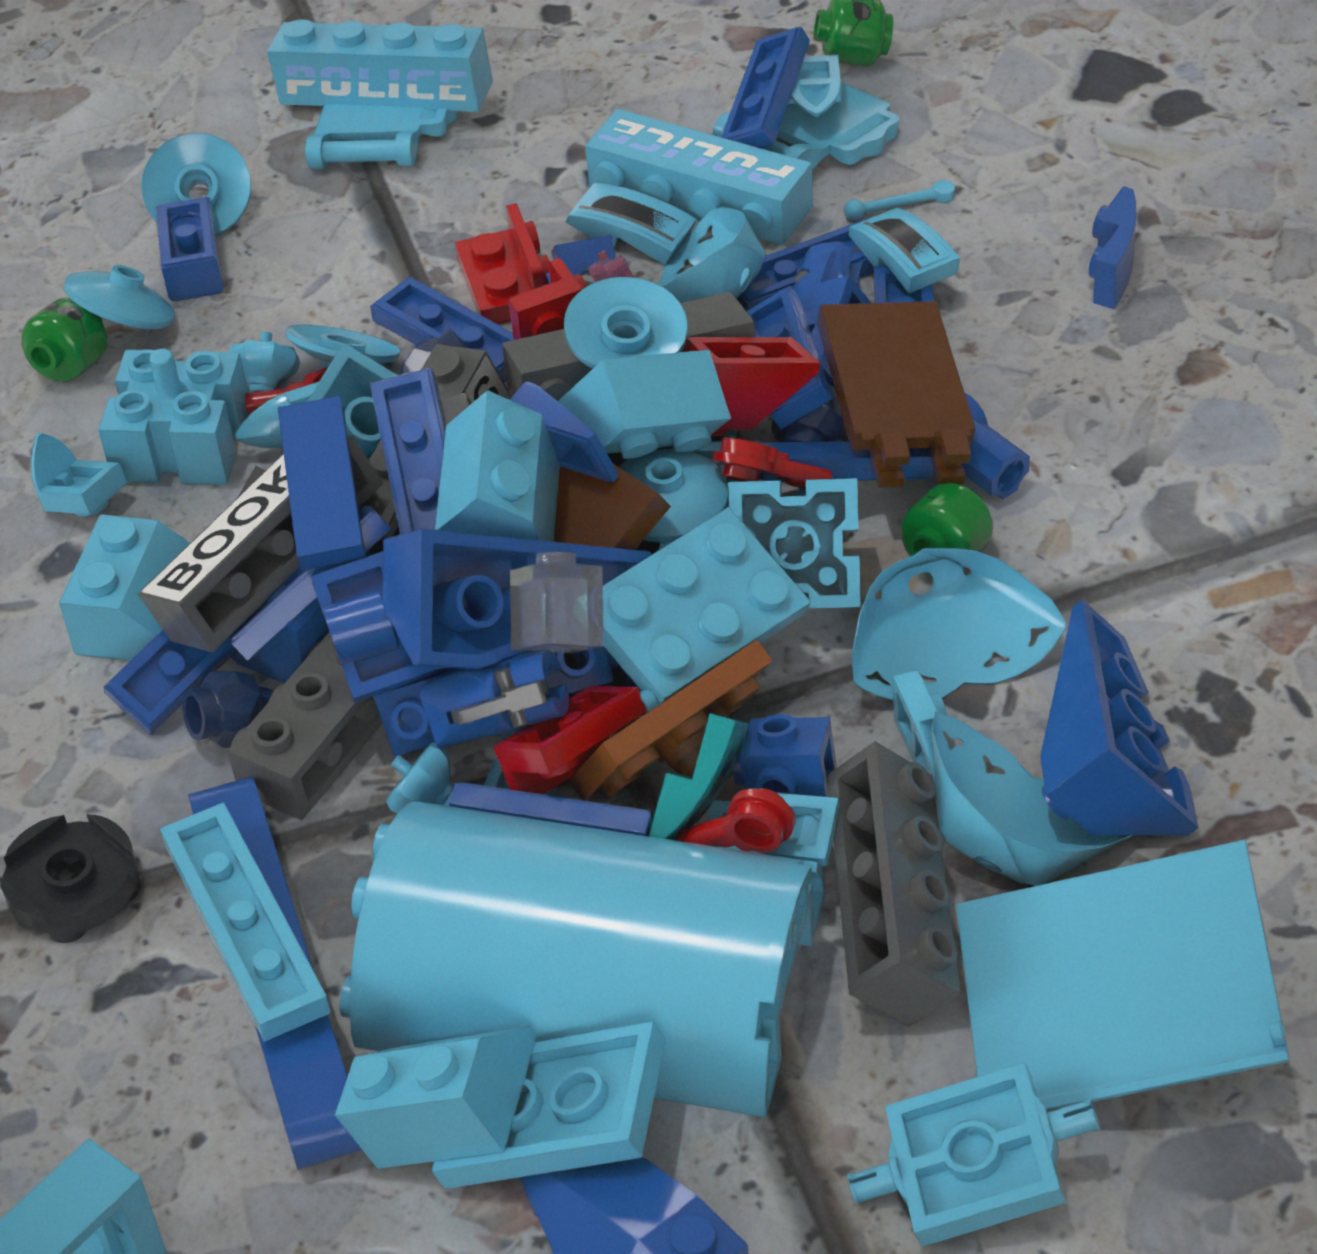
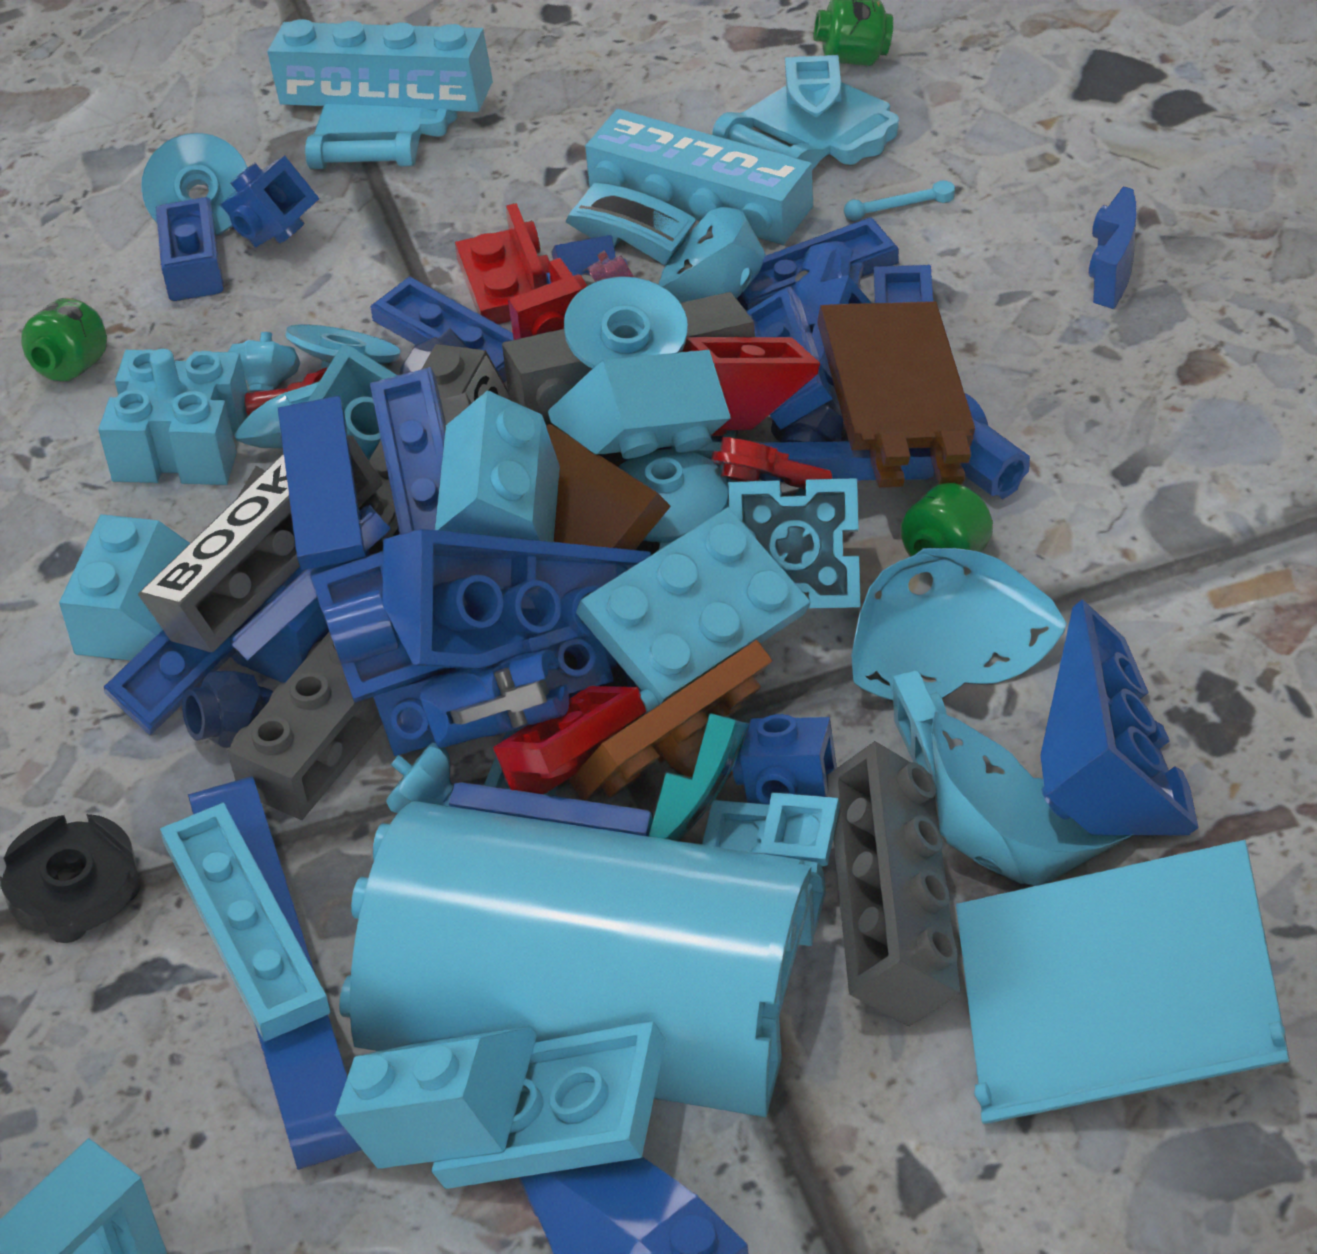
medium azure plate [31,433,128,517] -> none
medium azure dish [63,265,175,329] -> none
blue slope [509,381,619,483] -> none
clear brick [510,552,604,653] -> none
red plate [678,788,796,852] -> none
blue tile [721,27,810,149] -> none
medium azure plate [847,1062,1100,1247] -> none
medium azure slope [849,207,960,293] -> none
none -> blue brick [220,155,320,248]

